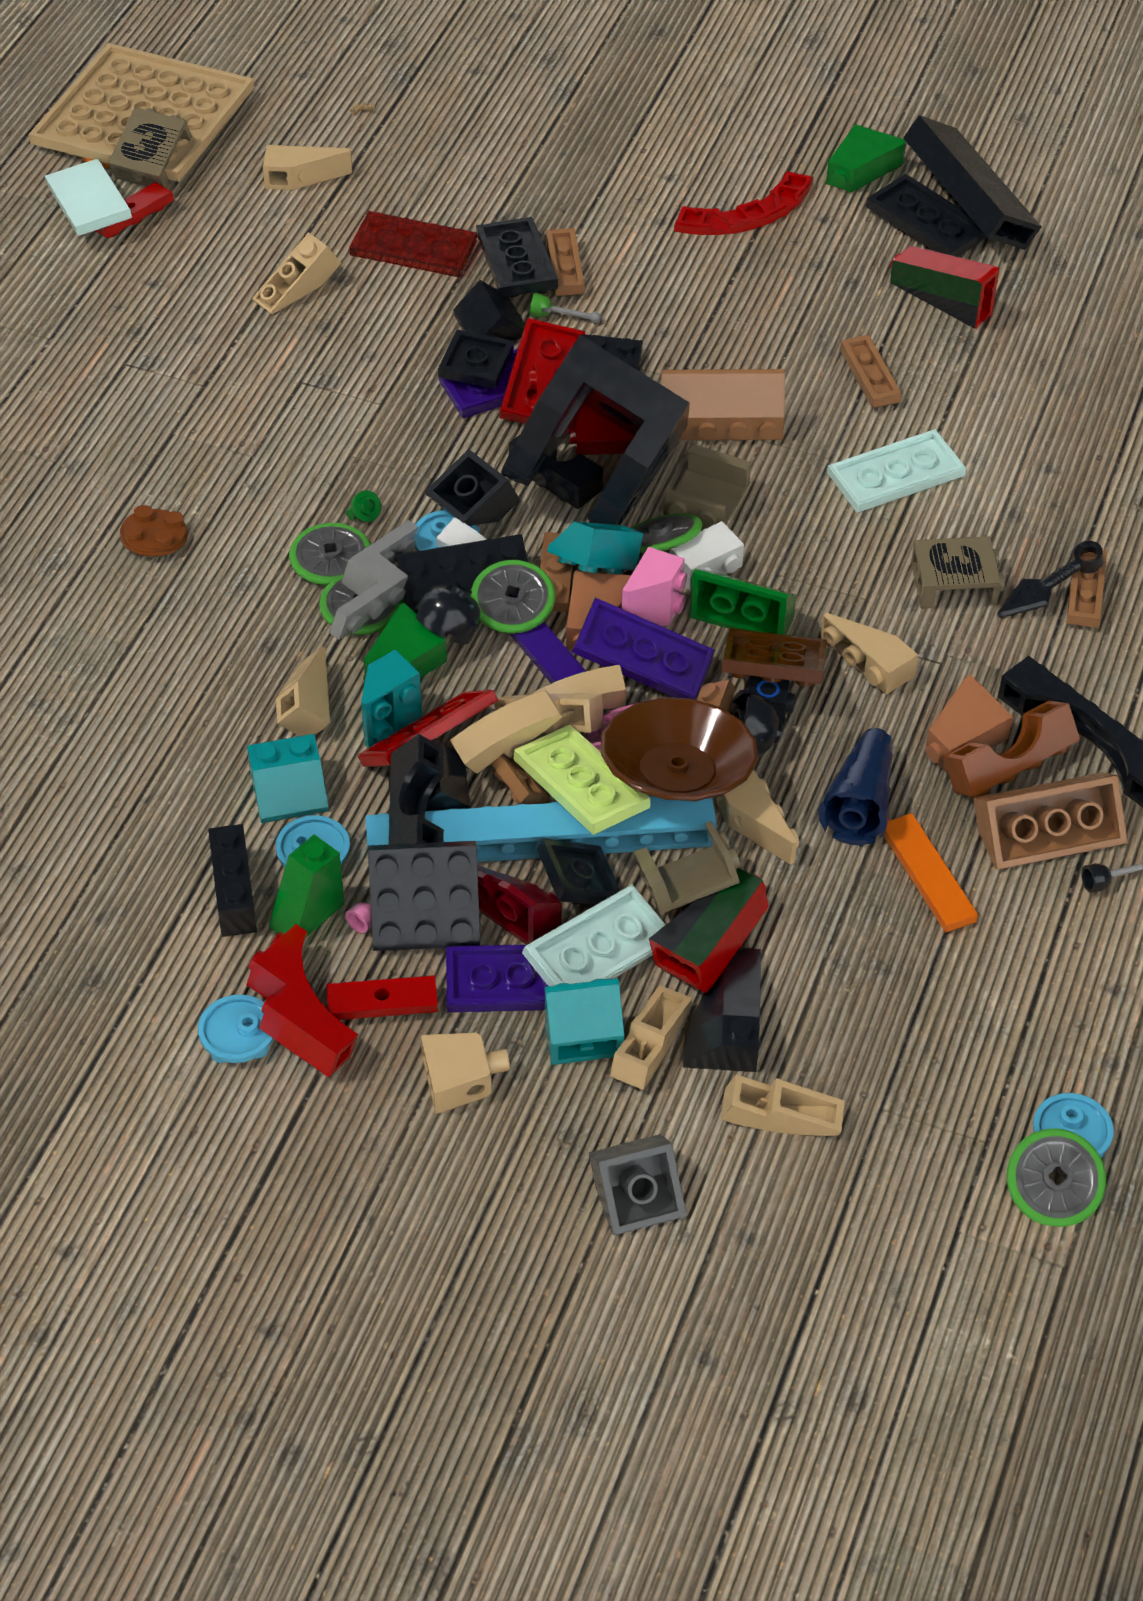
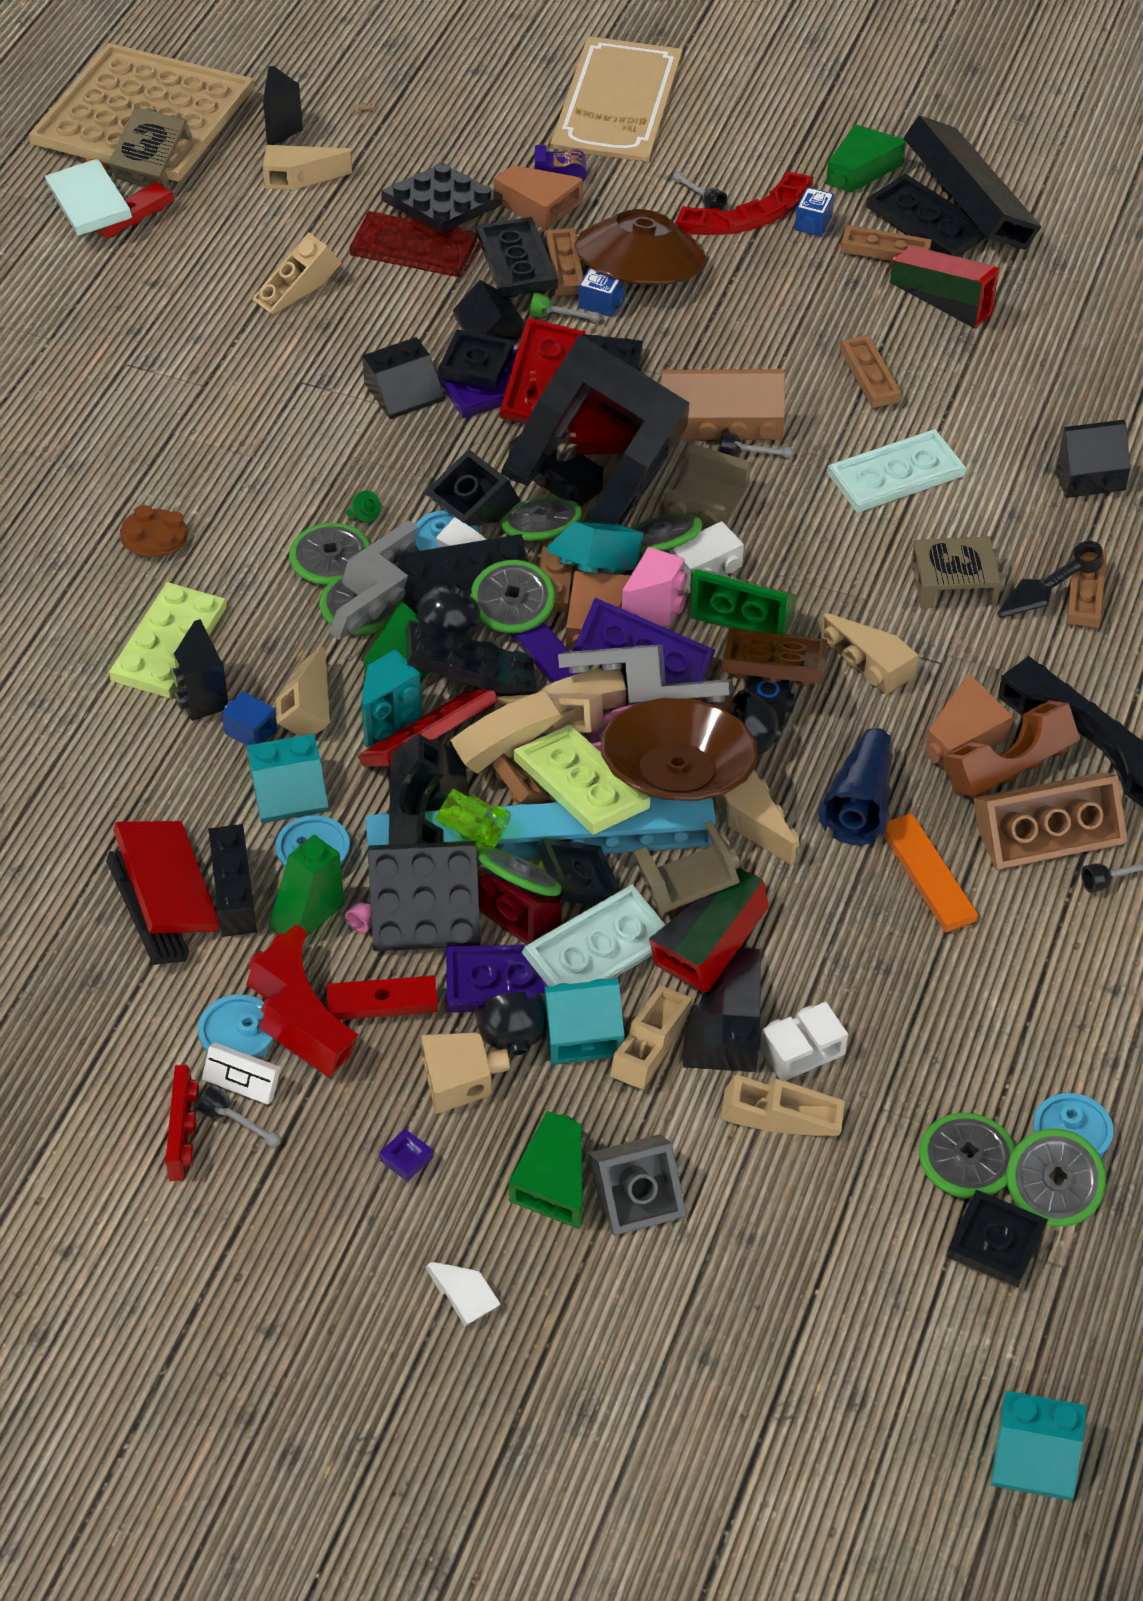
none -> black container [106,851,189,965]
none -> yellowish green plate [109,582,227,698]
none -> red tile [113,821,220,934]
none -> red tile [165,1065,199,1181]
none -> black slope [171,619,228,721]
none -> hinge [198,1085,281,1147]
none -> white tile [202,1043,281,1104]
none -> blue brick [222,691,277,746]
none -> black slope [263,66,303,145]
none -> black slope [362,337,444,419]
none -> dark purple plate [379,1129,433,1182]
none -> black plate [381,163,502,233]
none -> black plate [405,620,538,696]
none -> white slope [425,1262,501,1326]
none -> clear neon green hinge [435,788,511,850]
none -> black cylinder [475,991,547,1056]
none -> wheel [477,847,562,896]
none -> nougat slope [493,165,583,230]
none -> flat silver wheel [501,497,583,541]
none -> green slope [509,1111,582,1229]
none -> dark purple leg [535,145,586,179]
none -> tan piece [550,36,683,162]
none -> light grey bracket [558,644,734,703]
none -> reddish brown dish [575,209,707,285]
none -> blue brick [578,268,626,317]
none -> black hinge [673,171,727,212]
none -> hinge [719,432,794,459]
none -> white piece [760,1002,848,1081]
none -> blue brick [795,187,834,237]
none -> medium nougat plate [840,225,932,261]
none -> flat silver wheel [919,1113,1016,1199]
none -> black plate [946,1189,1048,1288]
none -> teal slope [991,1390,1087,1501]
none -> black slope [1055,420,1131,498]

